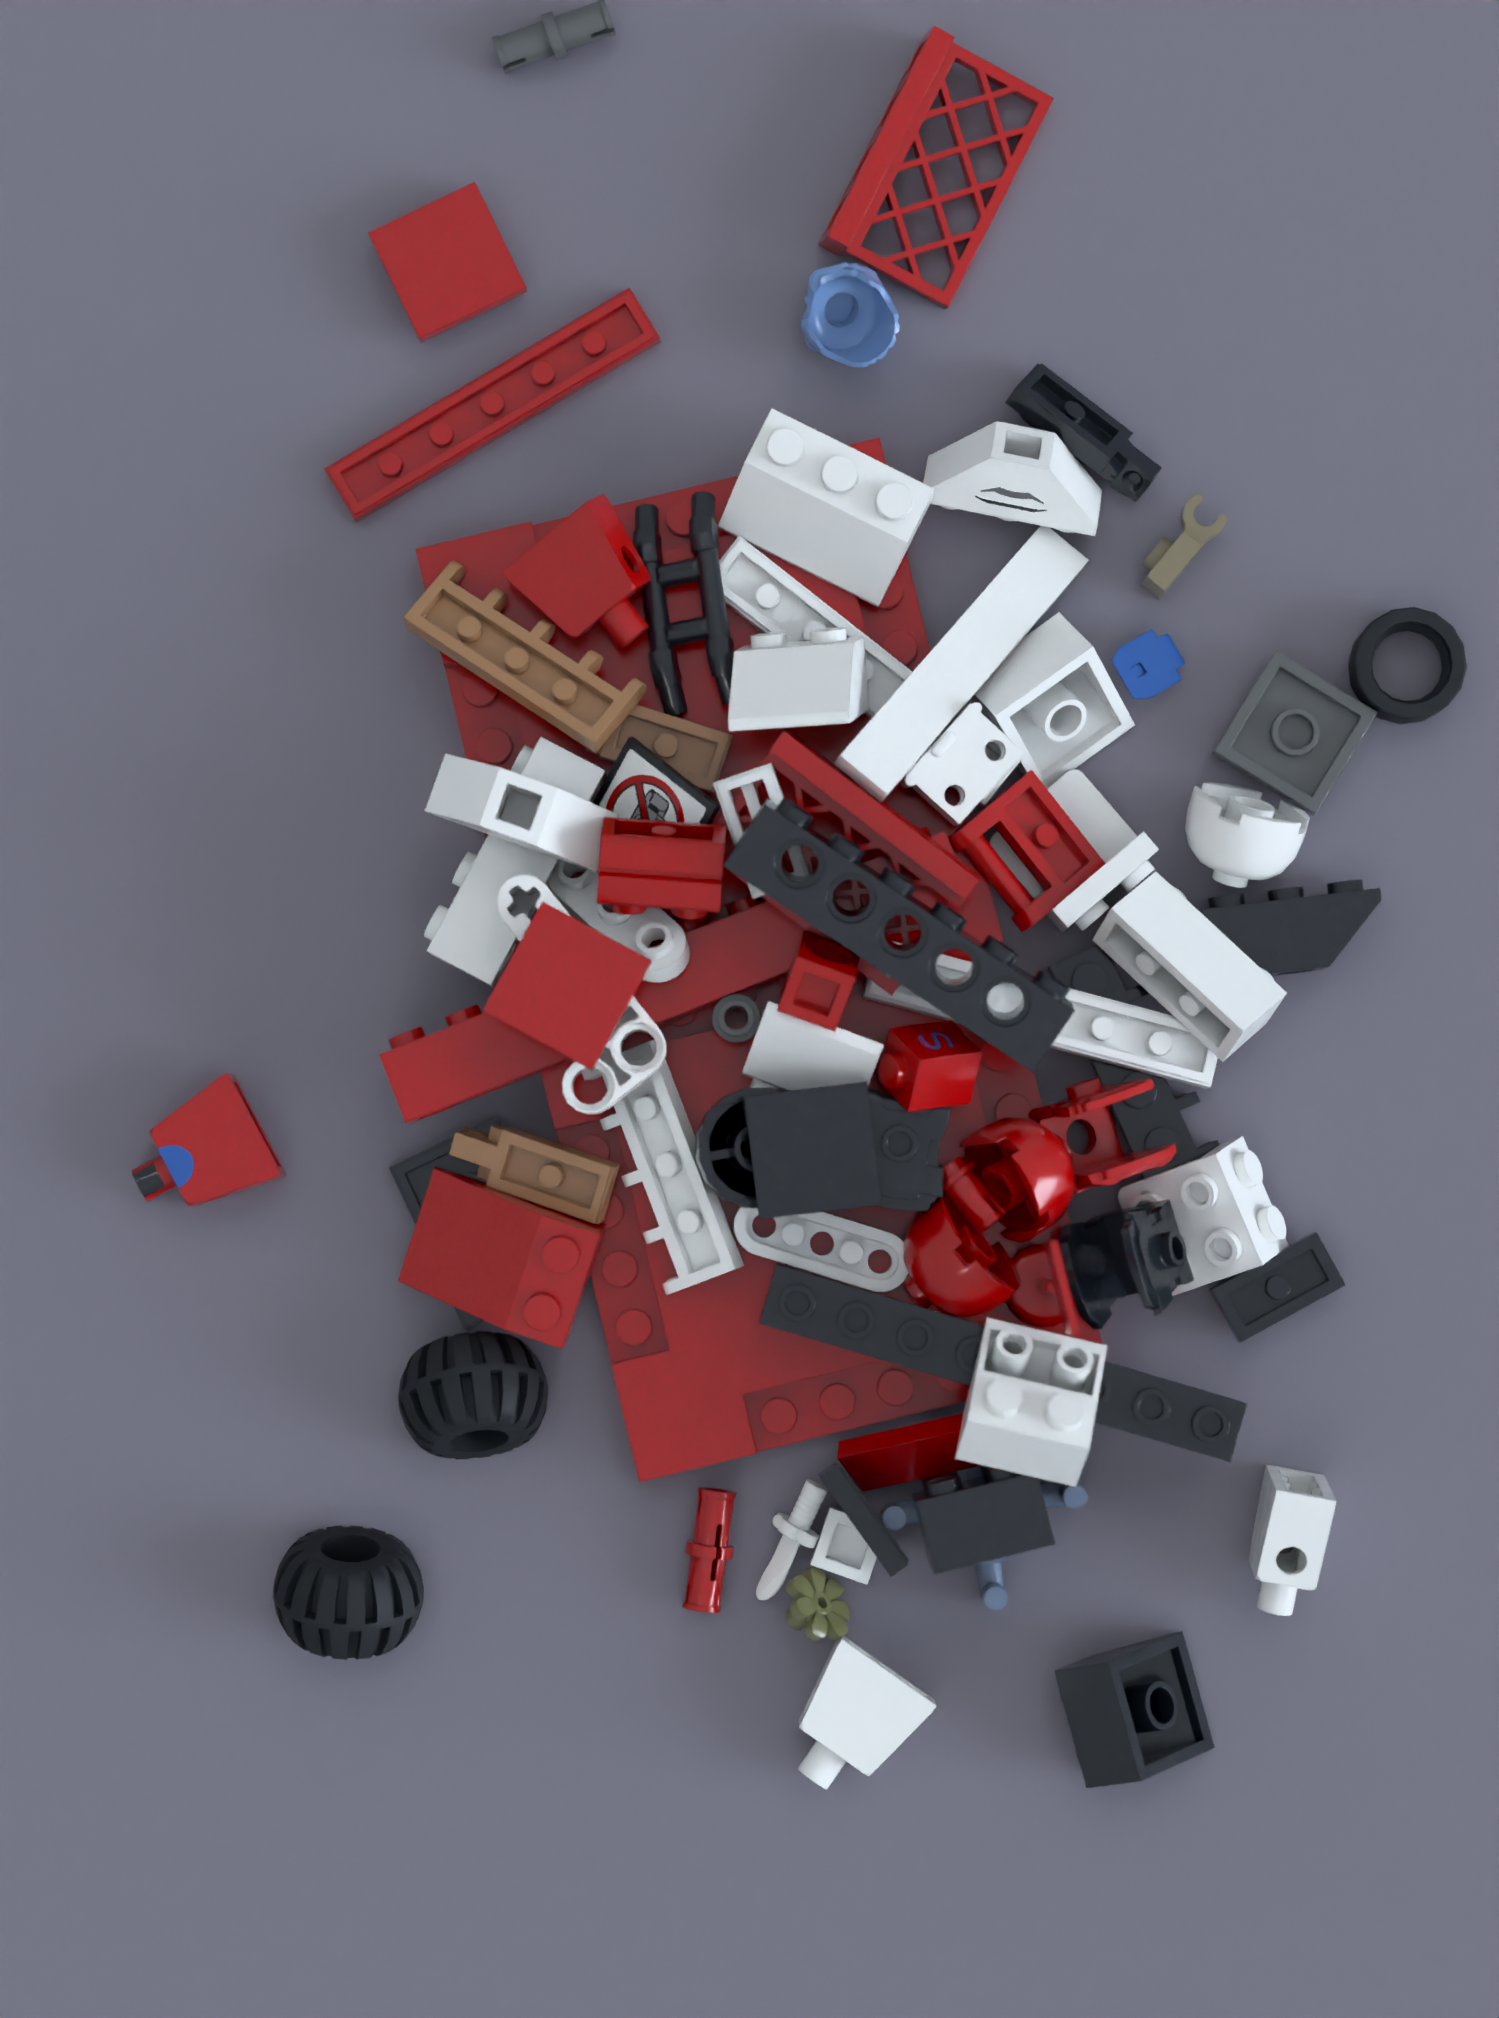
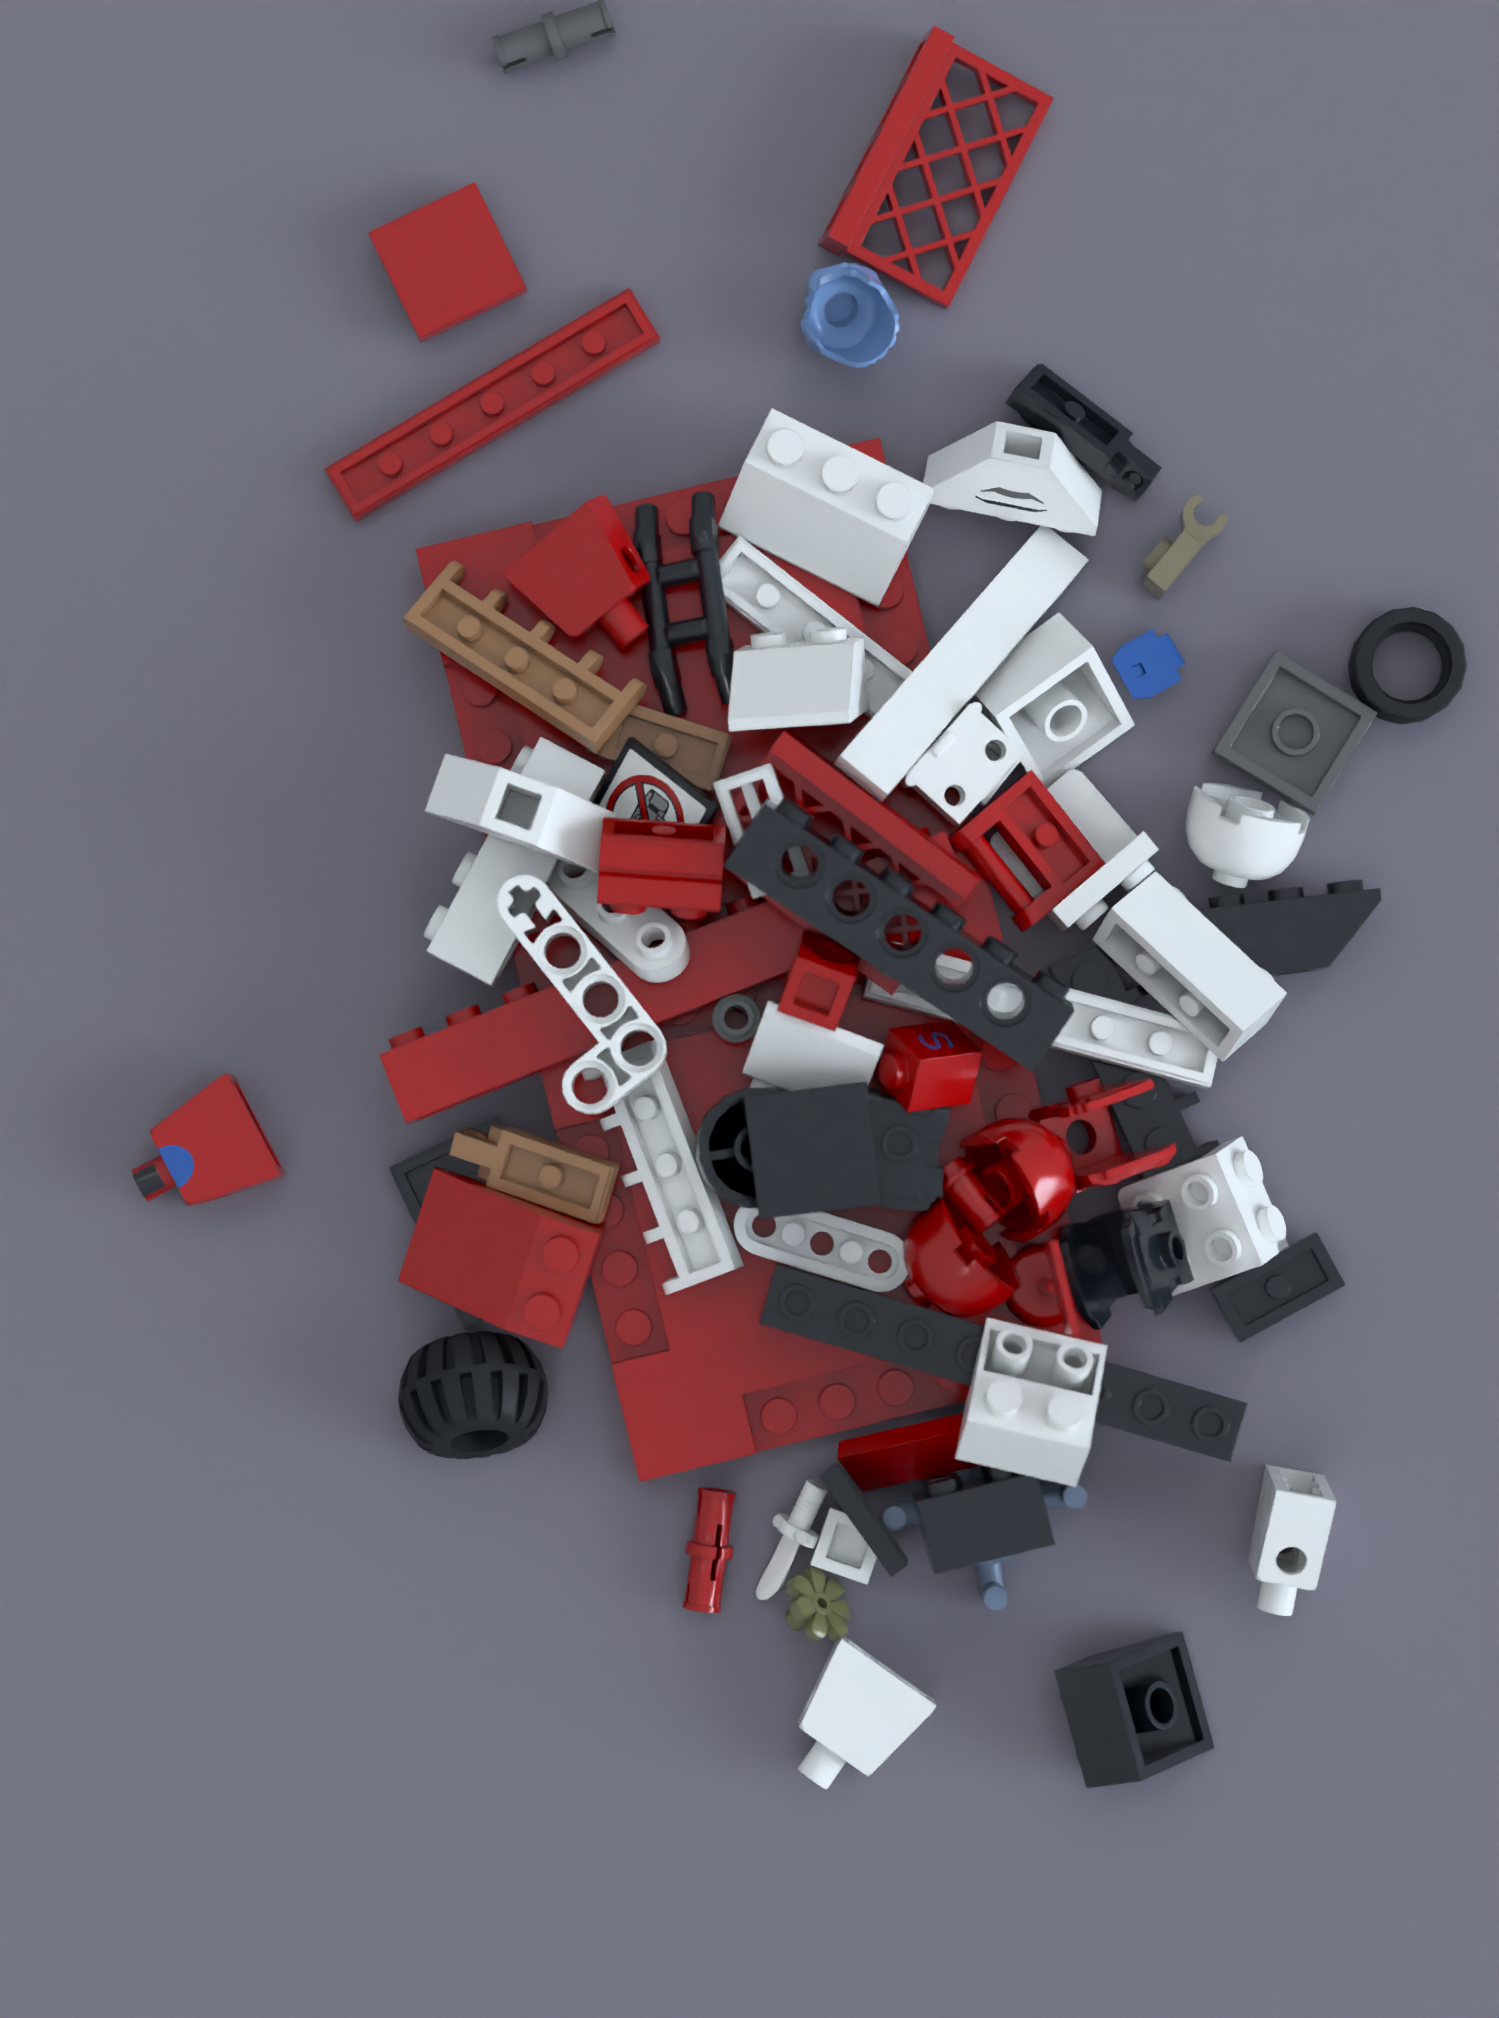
black wheel [273,1526,424,1660] -> none
red tile [483,901,652,1071] -> none

